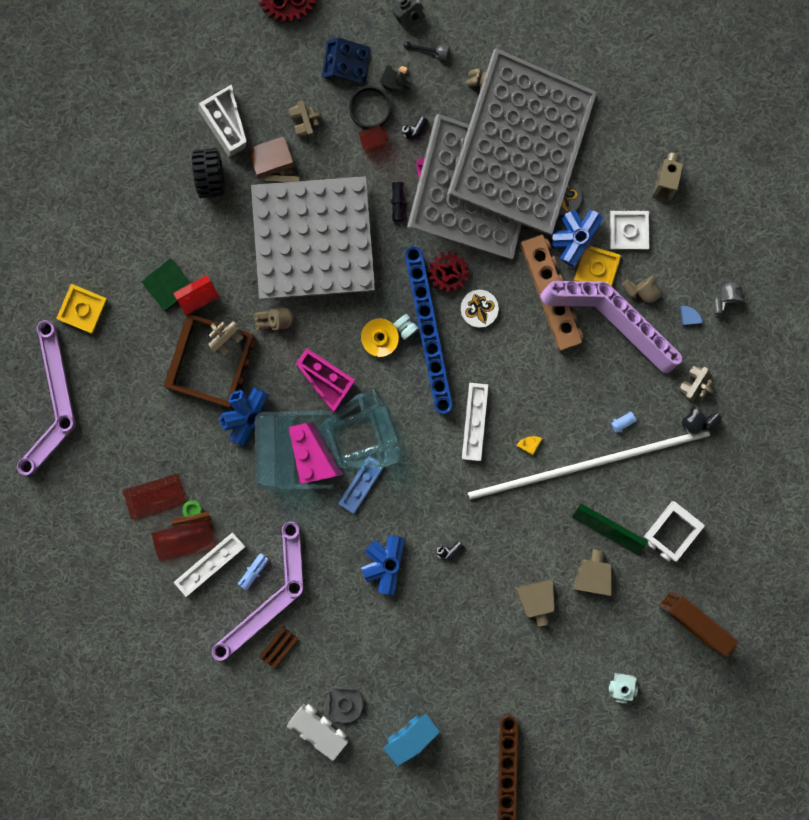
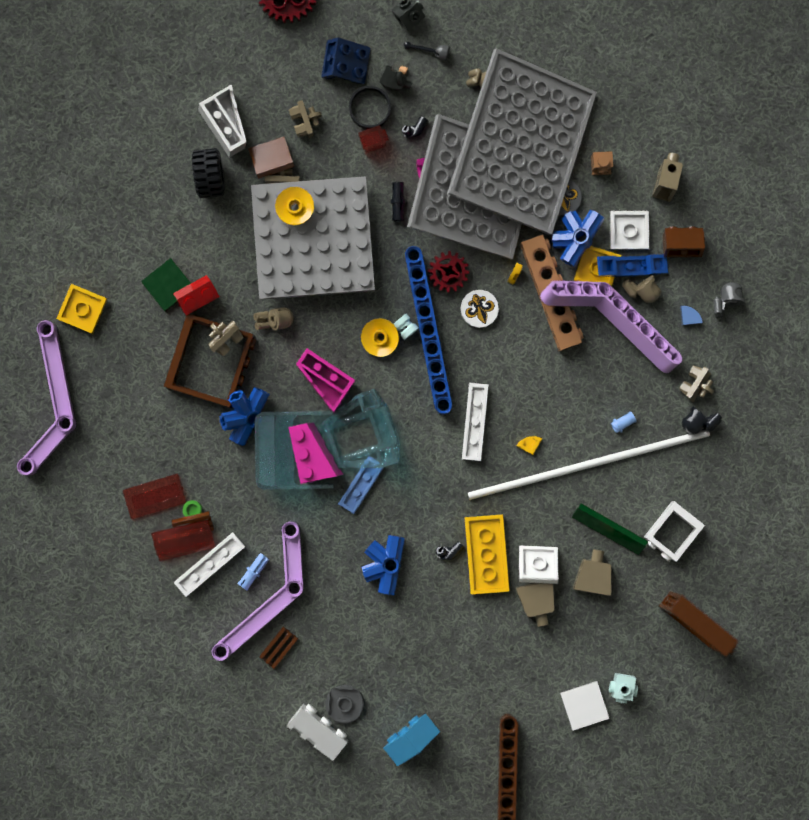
none -> yellow dish [275,187,314,225]
none -> yellow plate [464,514,509,595]
none -> yellow tile [507,263,523,284]
none -> white tile [519,546,558,584]
none -> white tile [560,681,609,730]
none -> medium nougat brick [591,151,613,175]
none -> blue slope [597,254,668,277]
none -> reddish brown brick [663,226,705,257]

